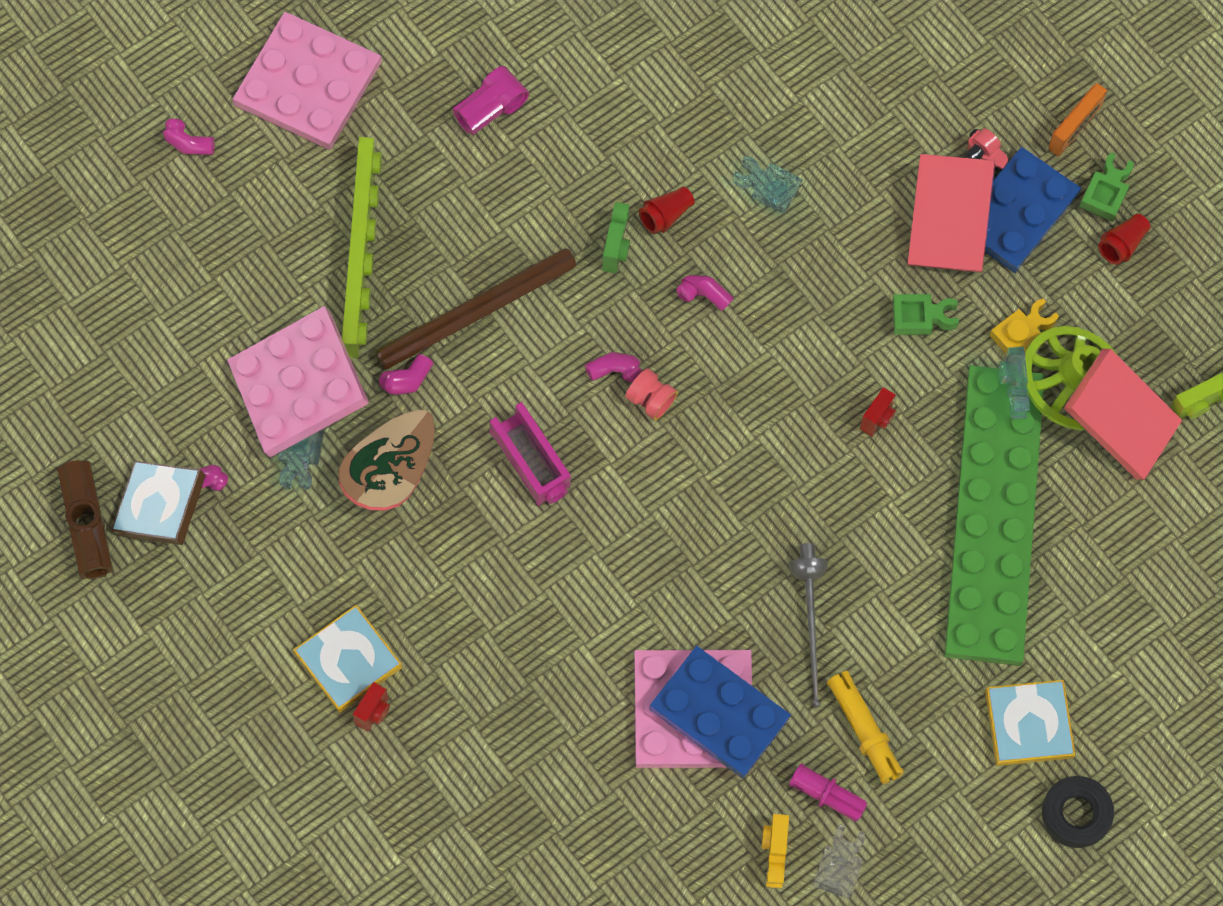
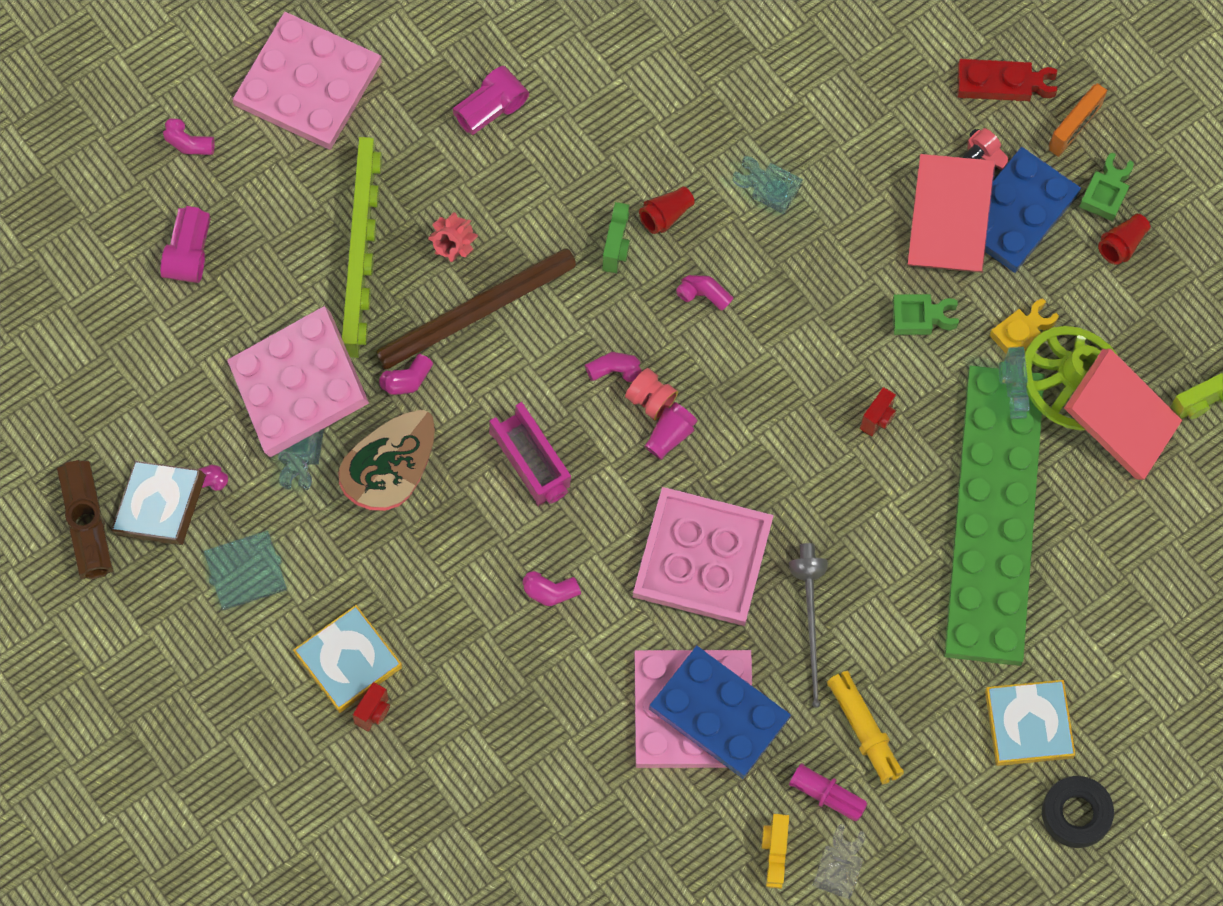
none -> dark pink piece [160,206,211,283]
none -> clear light blue piece [204,531,287,611]
none -> coral gear [428,212,478,262]
none -> dark pink arm [522,571,581,606]
none -> bright pink plate [633,487,774,626]
none -> dark pink cone [644,402,698,460]
none -> red plate [957,59,1057,102]

